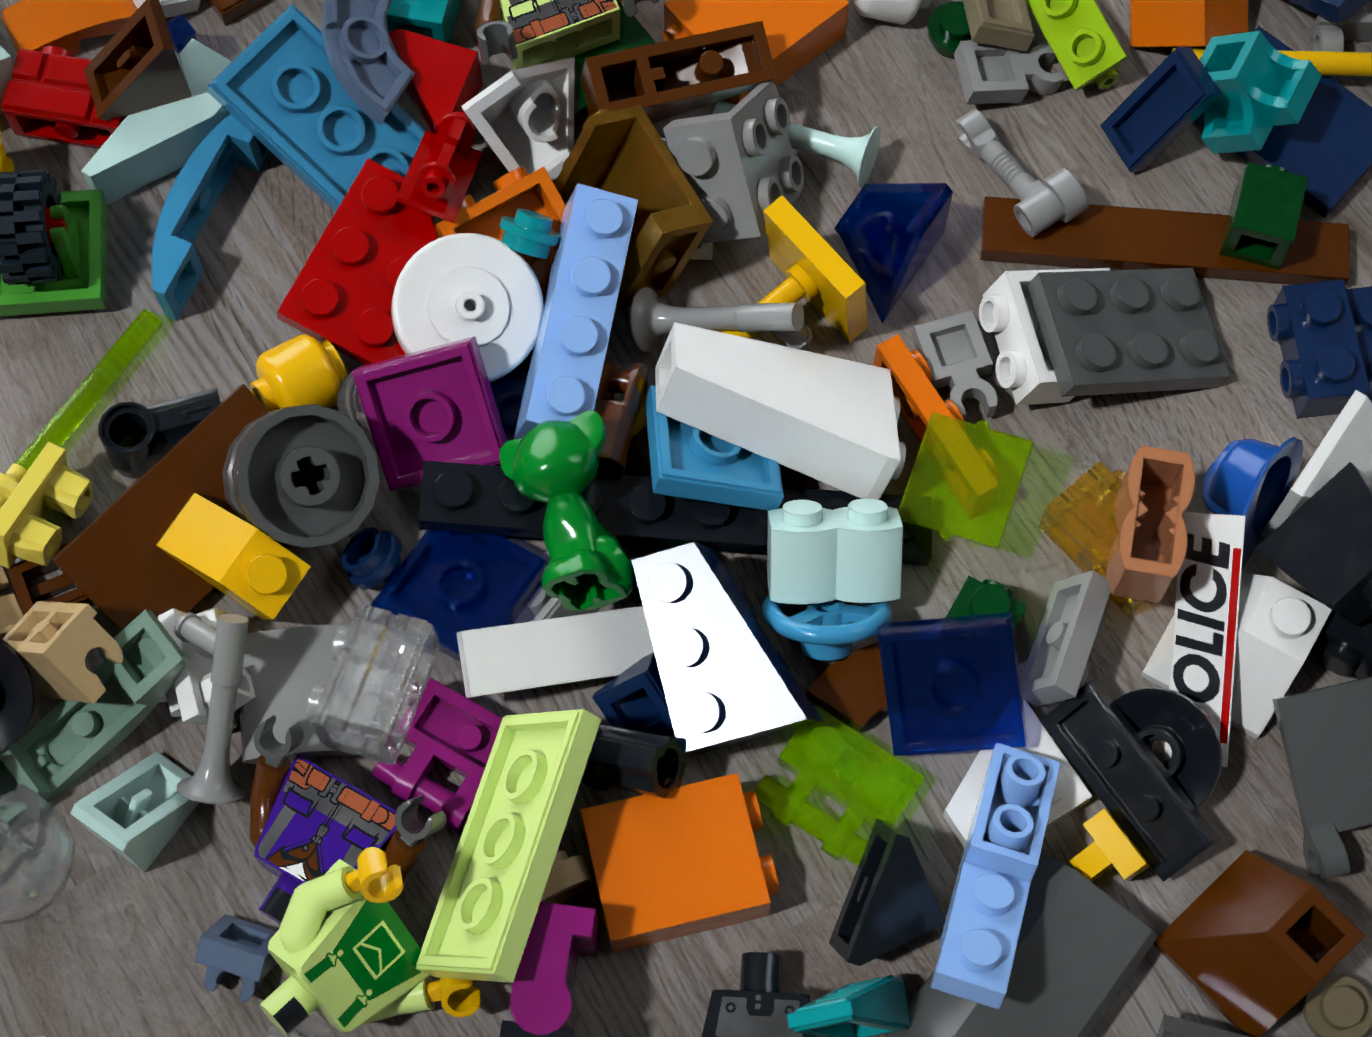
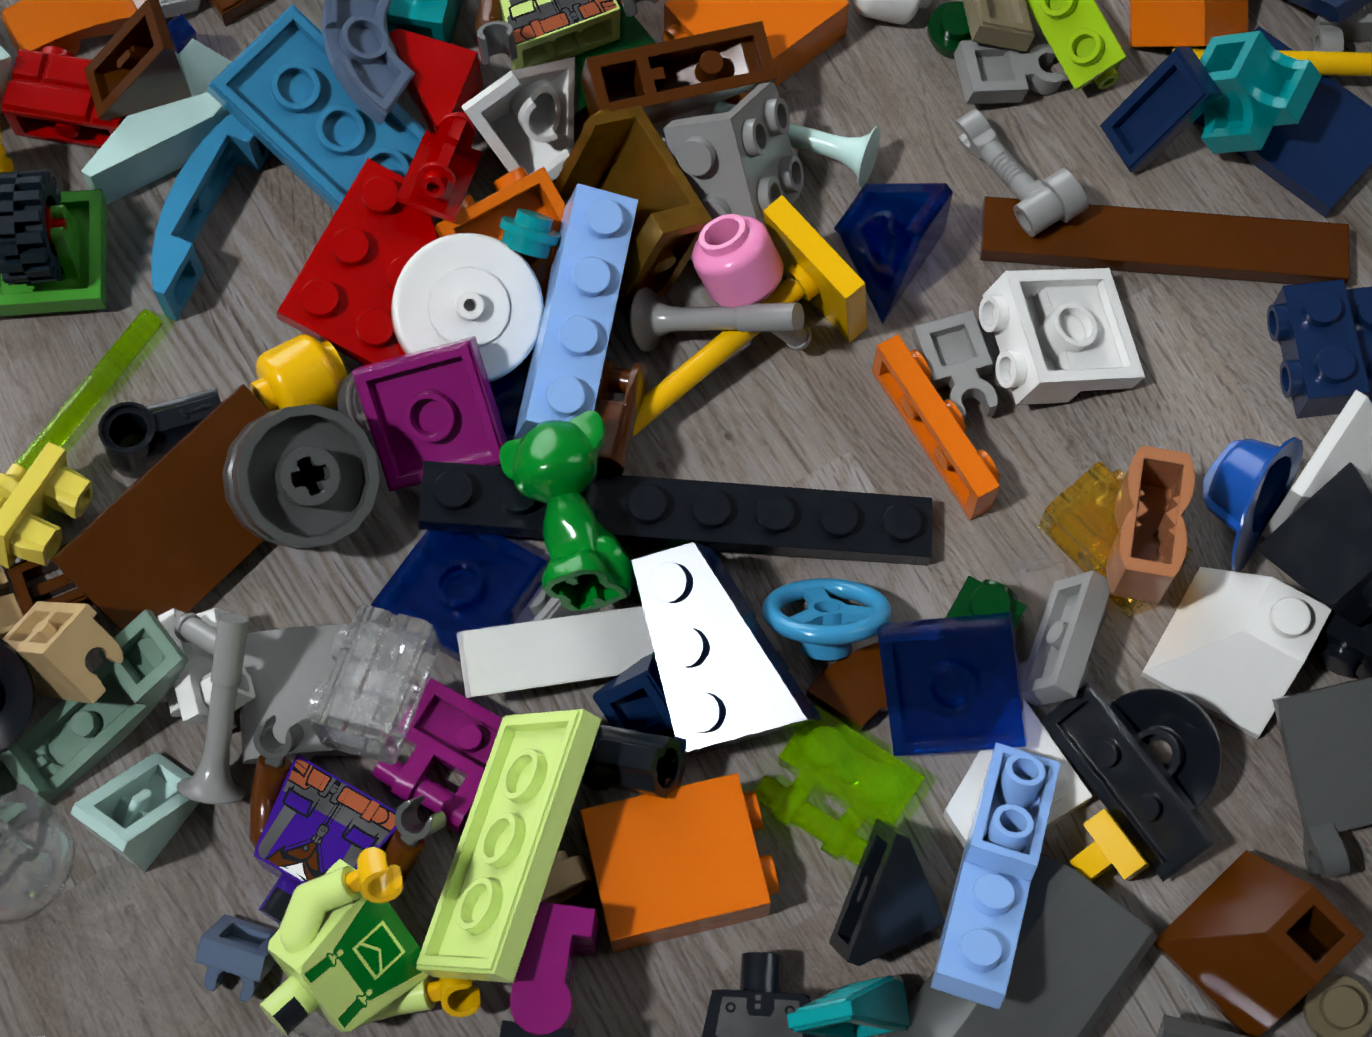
yellow slope [155,493,311,620] -> none
dark blue plate [341,527,402,590] -> none
dark azure tile [645,385,784,511] -> none
white slope [655,322,906,500] -> none
light aqua brick [767,498,903,604] -> none
clear neon green piece [898,412,1034,550] -> none
dark grey plate [1027,268,1231,397] -> none
sticker [1164,512,1246,767] -> none
dark green brick [1219,162,1308,270] -> none
none -> bright pink head [692,214,784,308]

